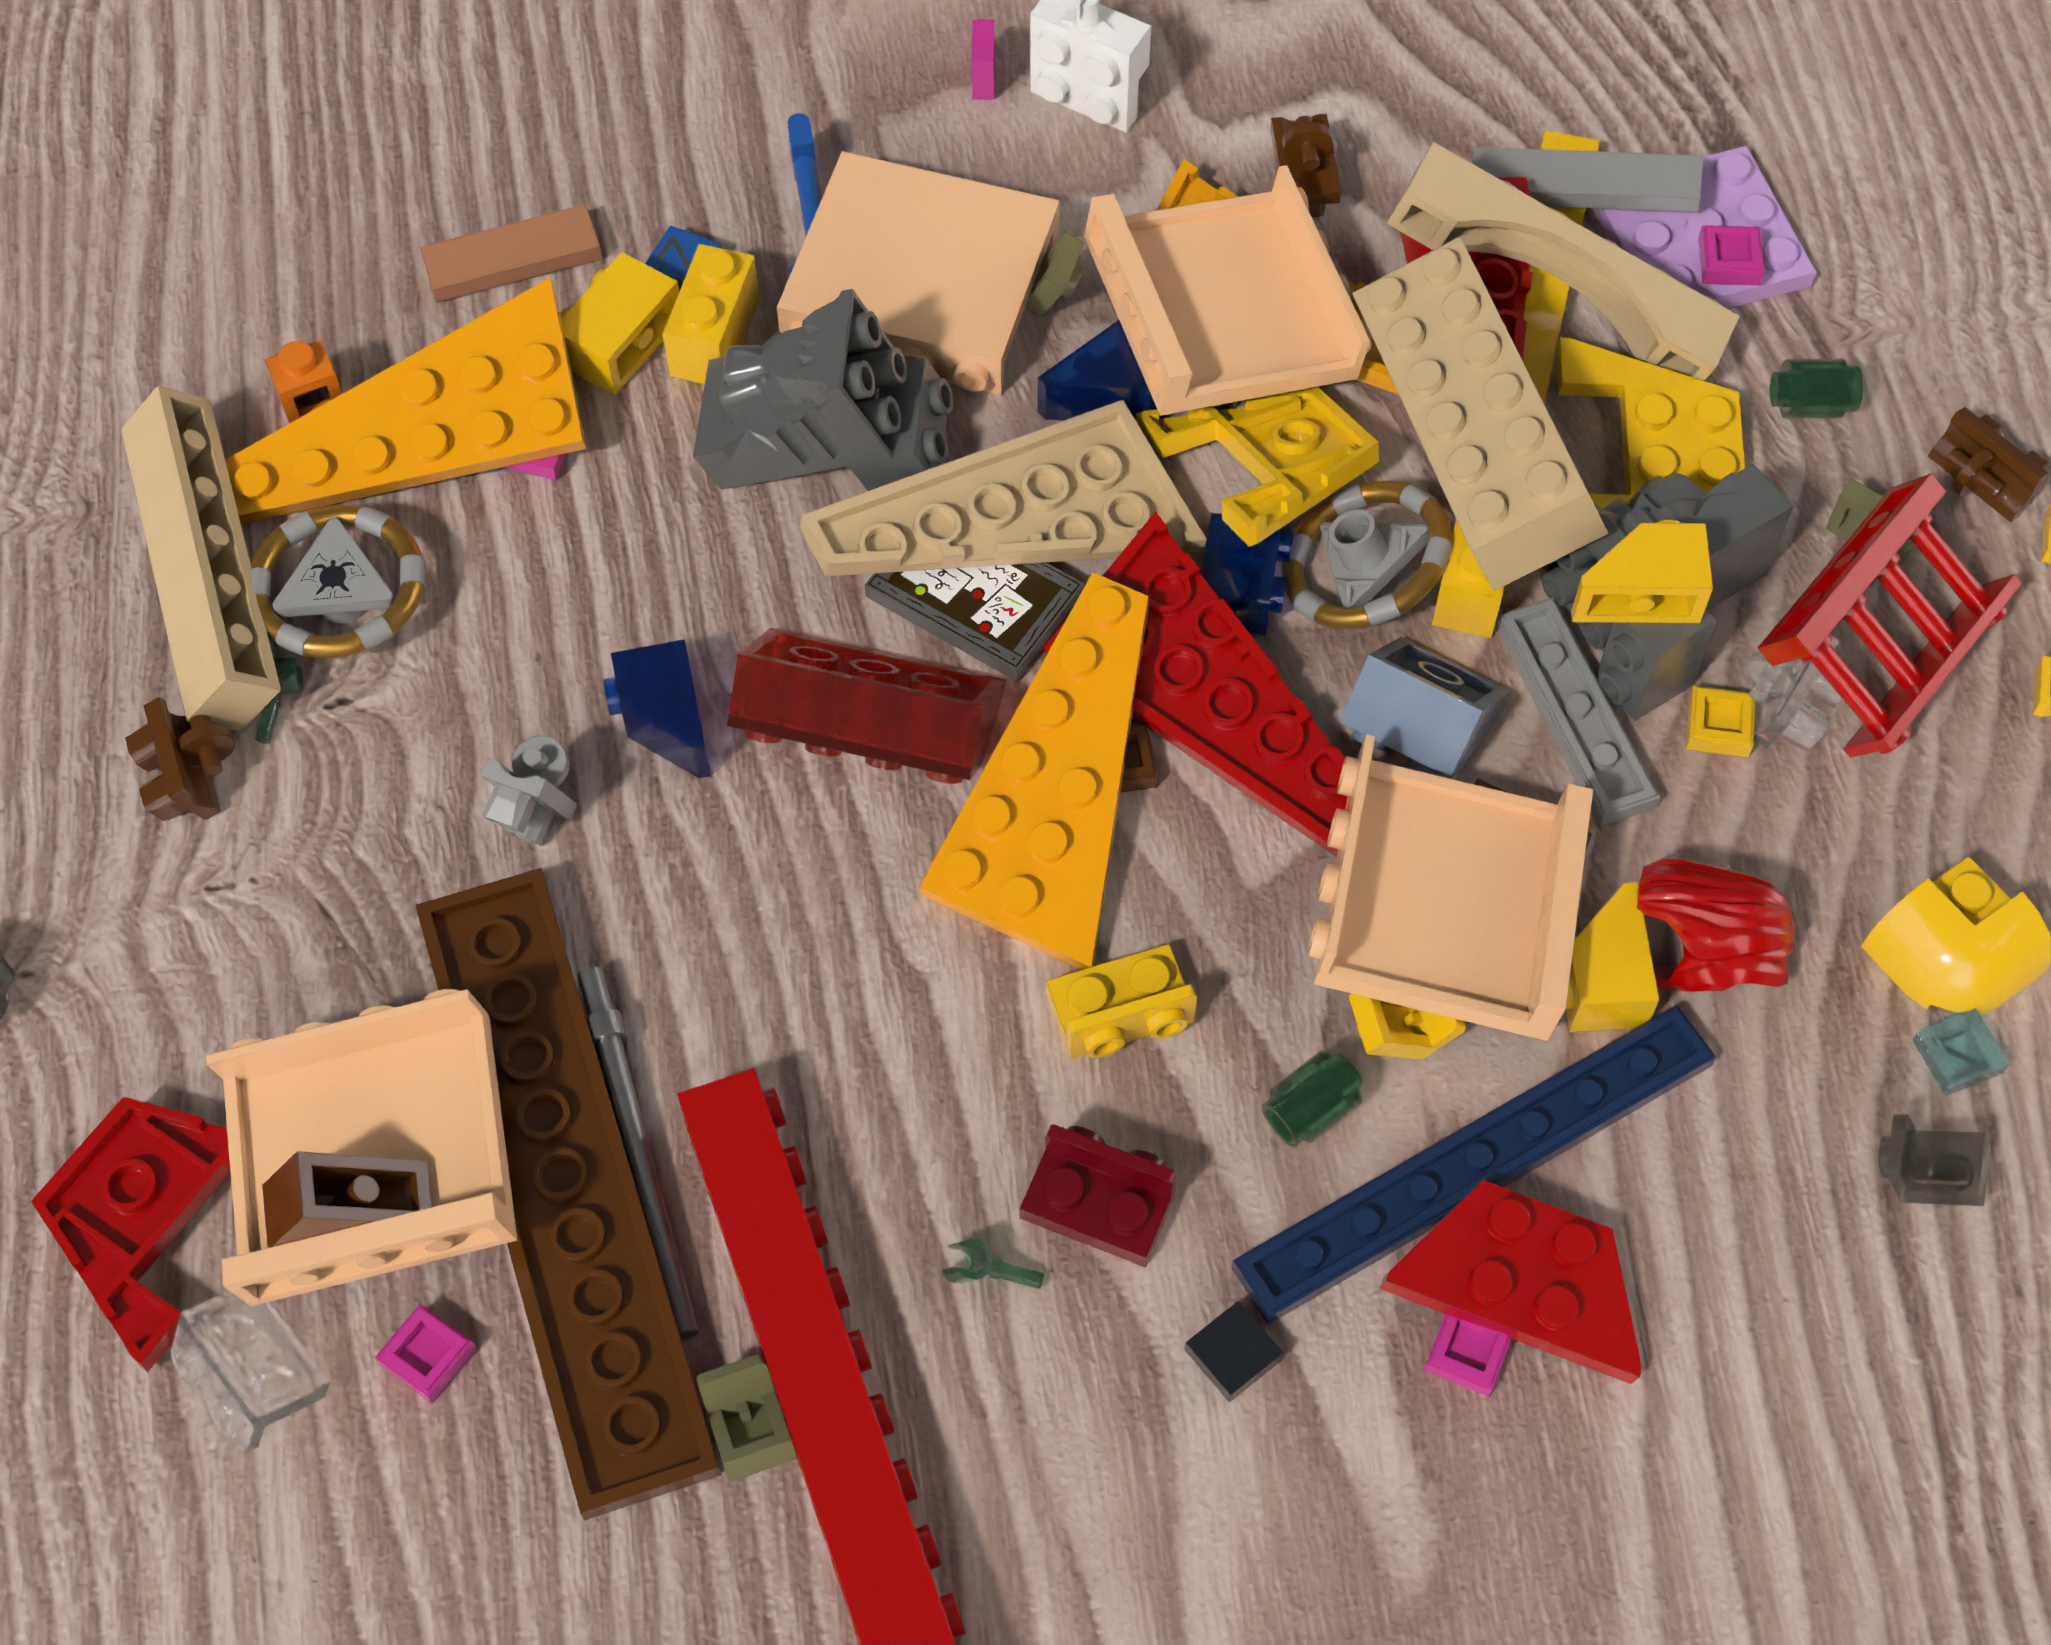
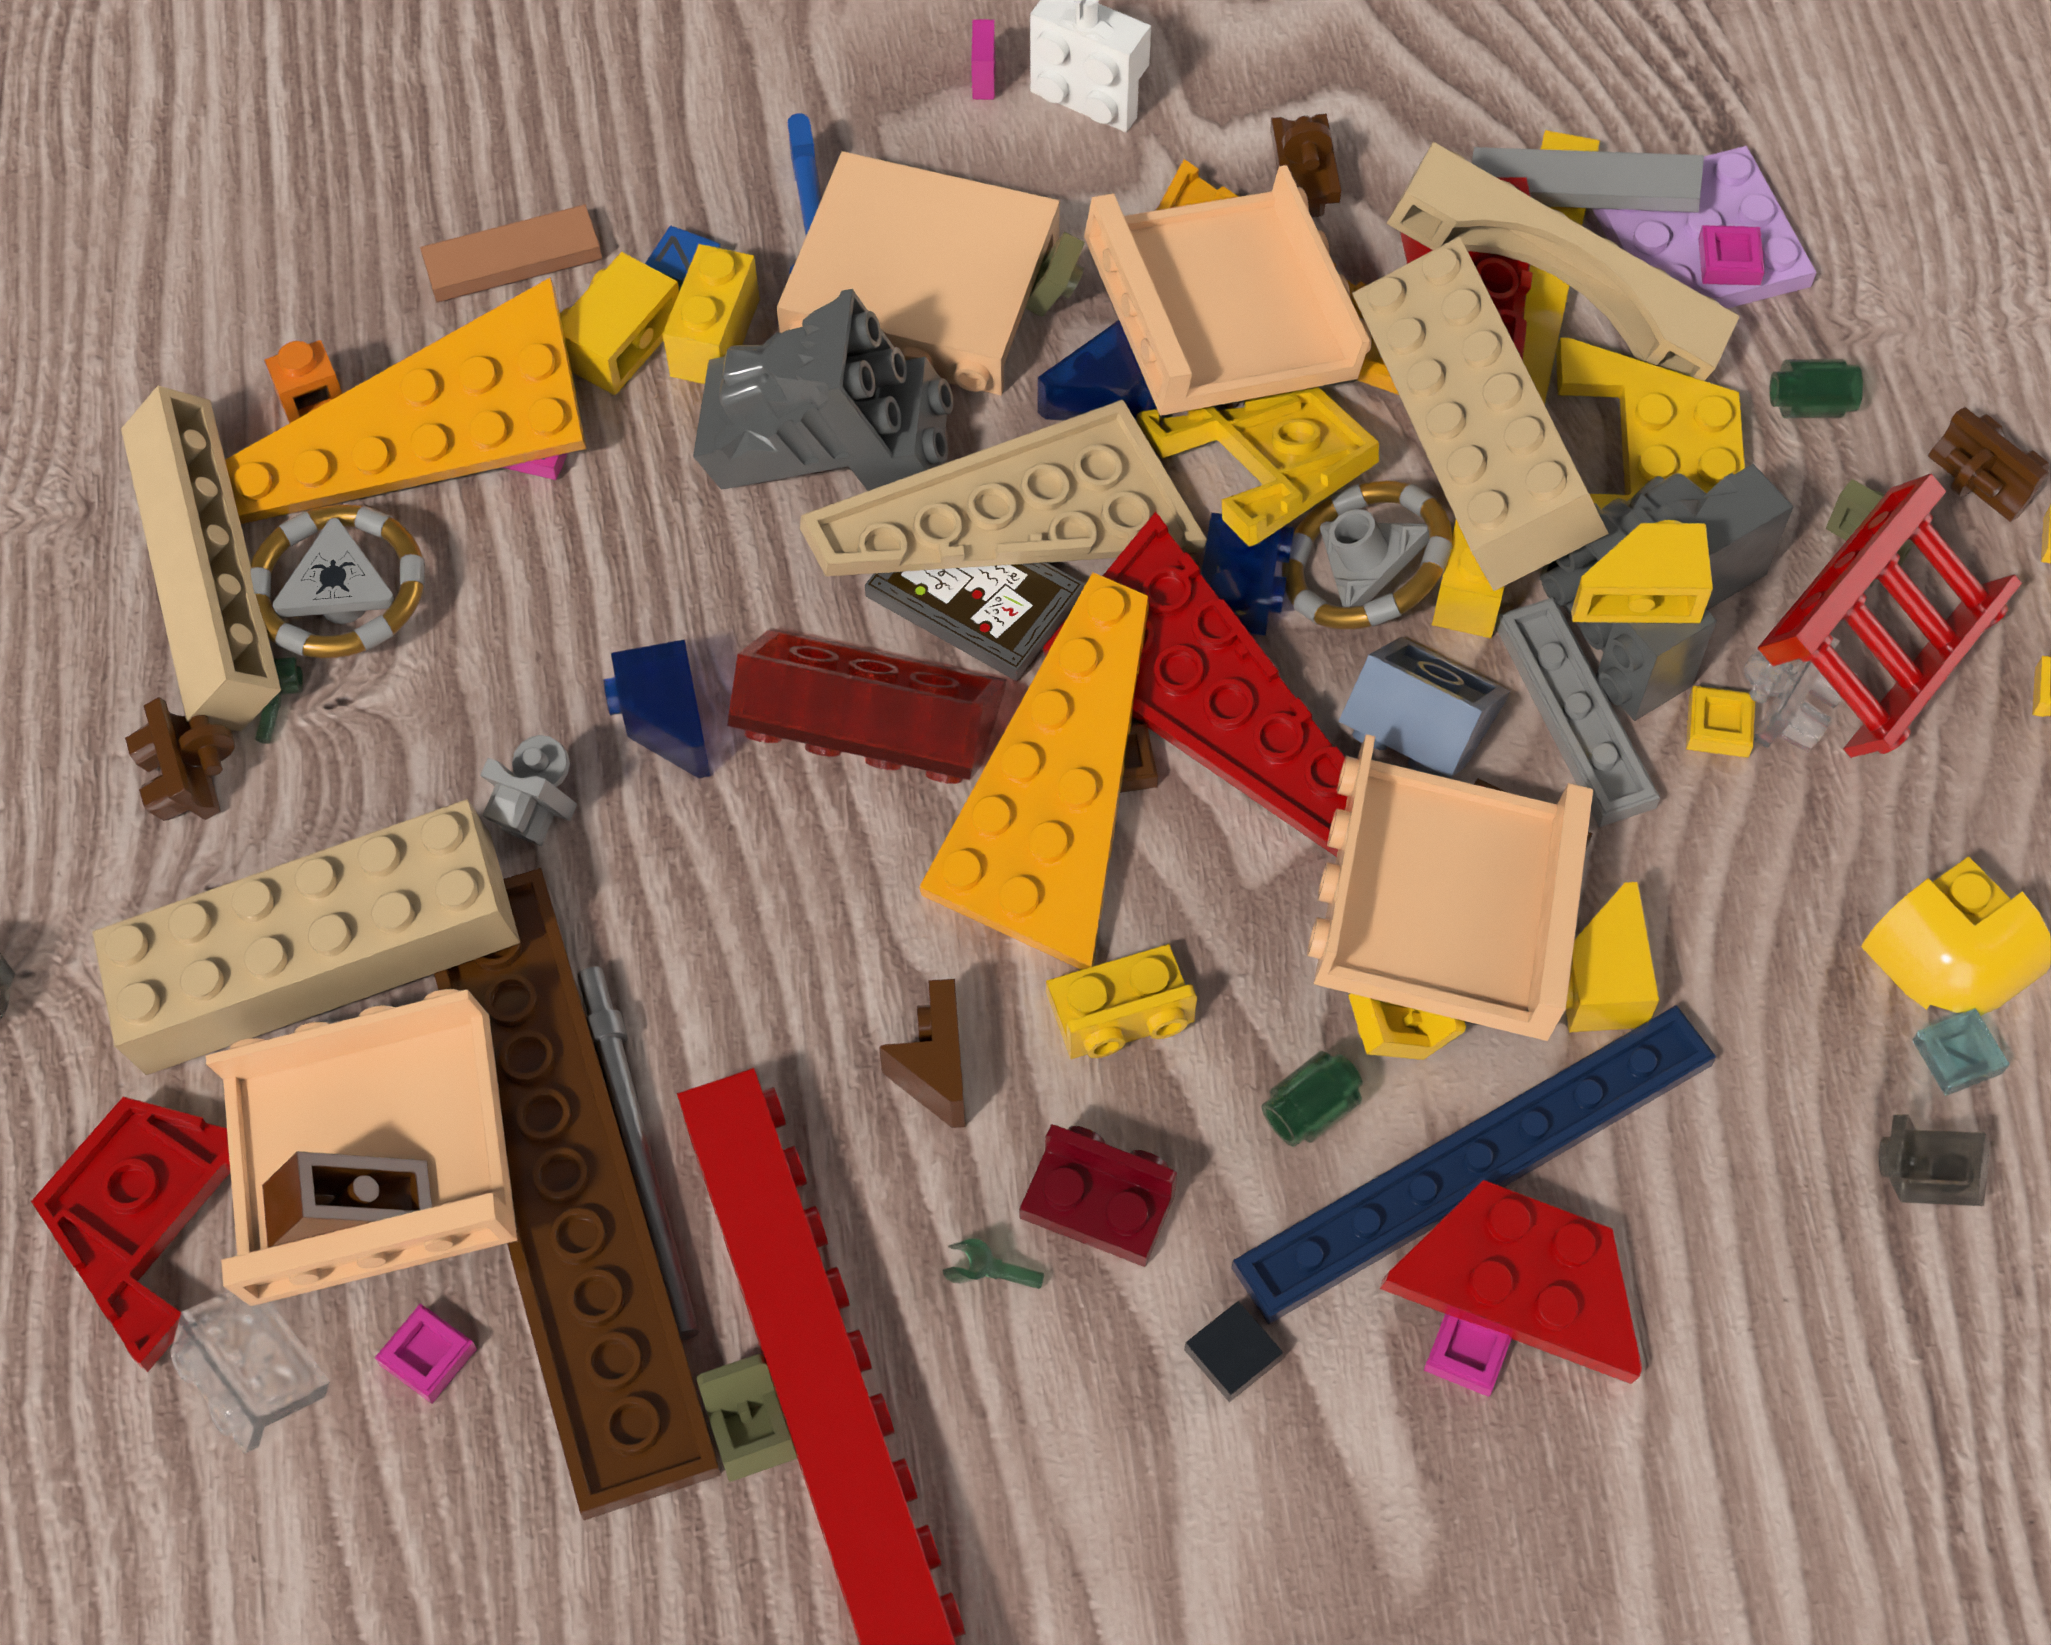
red hair [1637,858,1795,992] -> none
none -> tan brick [92,799,520,1075]
none -> reddish brown slope [879,978,965,1128]

